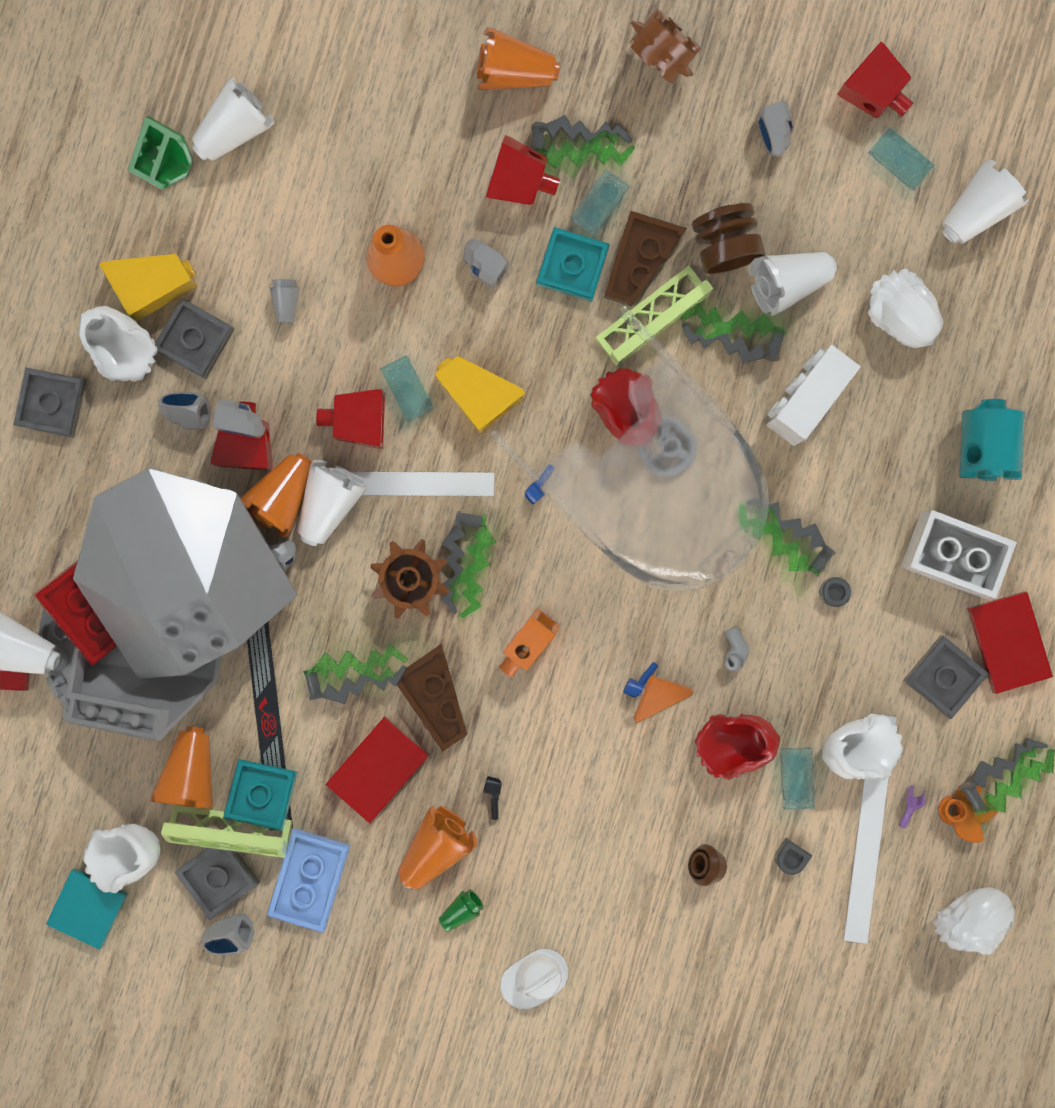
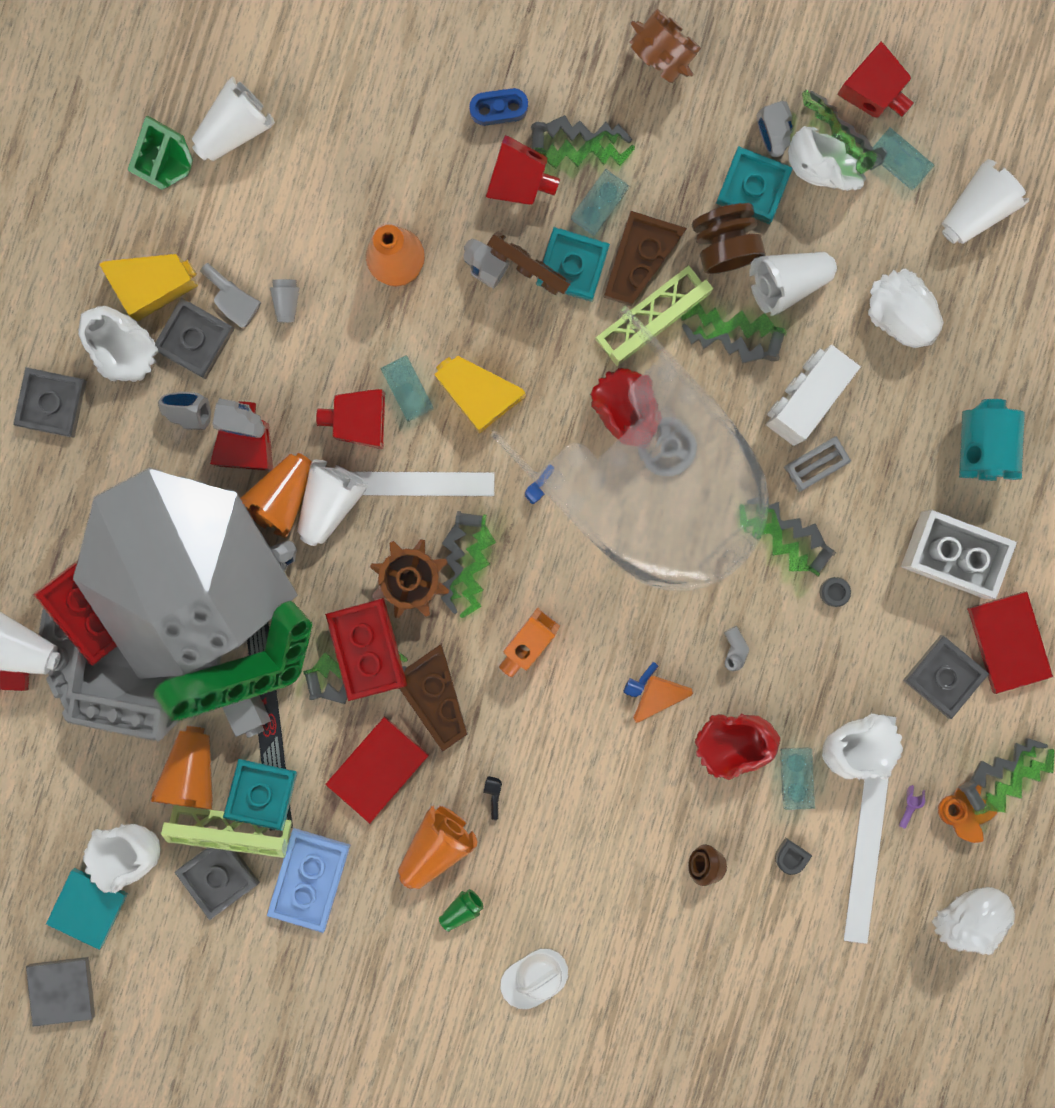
light grey rock [201,914,255,956] -> none
orange cone [477,27,560,91] -> none
none -> flat silver tile [26,957,95,1027]
none -> green beam [154,601,312,721]
none -> light grey piece [200,263,261,327]
none -> light grey brick [222,695,271,738]
none -> red tile [325,598,407,701]
none -> blue plate [469,88,528,126]
none -> reddish brown wing [487,231,571,295]
none -> teal tile [716,146,793,225]
none -> light grey tile [784,436,851,492]
none -> white piece [788,126,866,191]
none -> clear neon green piece [802,89,888,174]

